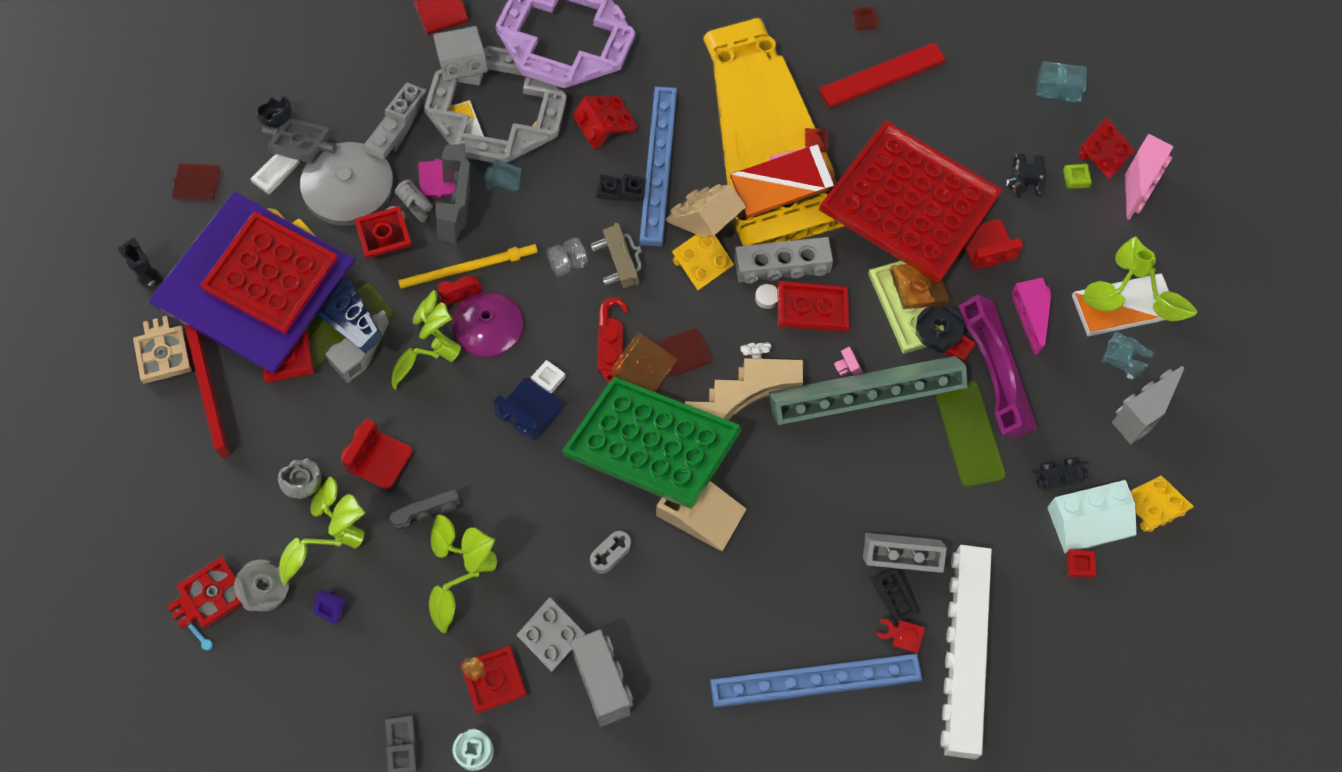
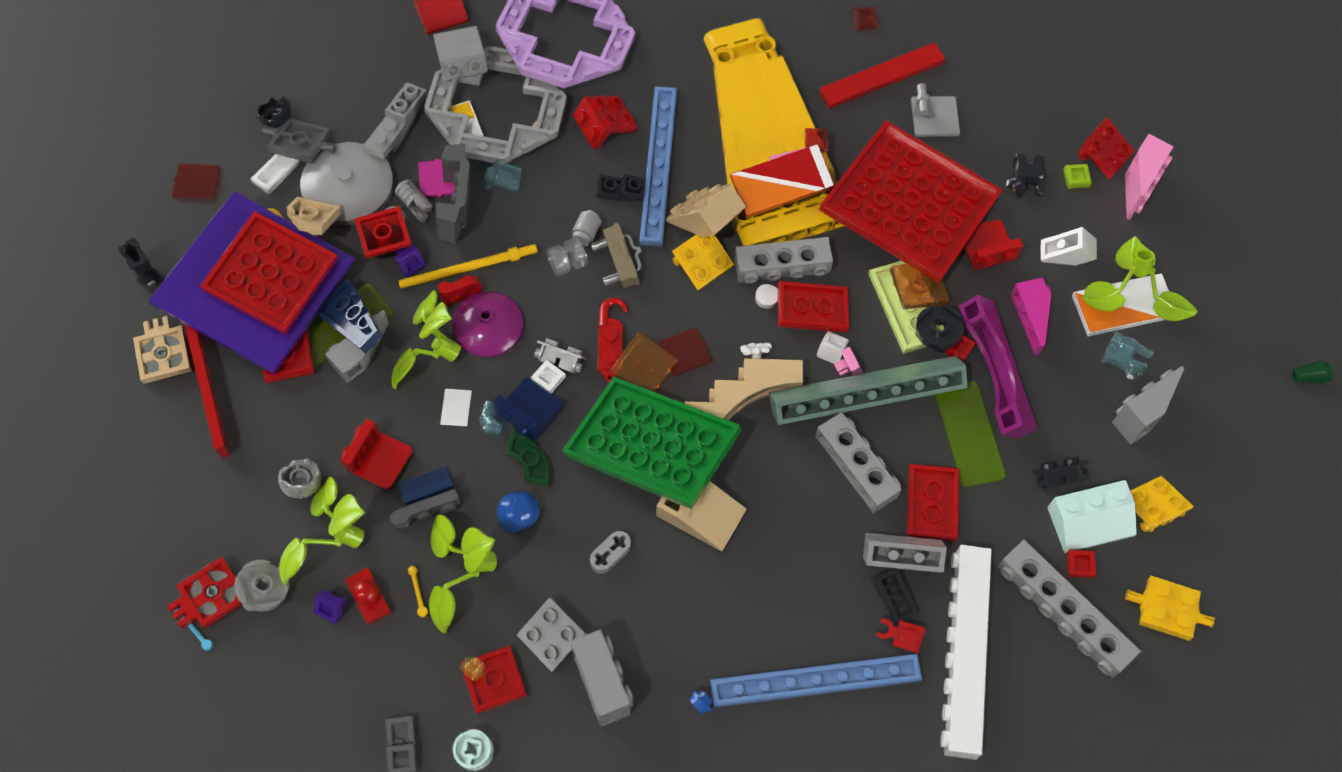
clear light blue brick [1036,61,1087,102] -> none
none -> tan plate [287,197,341,235]
none -> red tile [344,567,391,626]
none -> dark purple tile [394,245,425,278]
none -> dark blue panel [399,467,454,506]
none -> yellow hinge [408,566,428,618]
none -> white sticker [440,389,472,426]
none -> clear light blue arm [479,401,502,436]
none -> blue hair [497,491,540,533]
none -> dark green tile [506,431,550,488]
none -> light grey hinge [534,338,587,374]
none -> light grey brick [571,210,602,246]
none -> blue plate [689,690,713,715]
none -> light grey brick [815,412,901,514]
none -> white slope [817,331,849,364]
none -> red tile [906,464,959,542]
none -> light grey plate [911,83,960,137]
none -> light grey brick [998,540,1141,678]
none -> white slope [1041,227,1097,265]
none -> yellow plate [1125,576,1215,641]
none -> dark green cone [1292,360,1333,384]

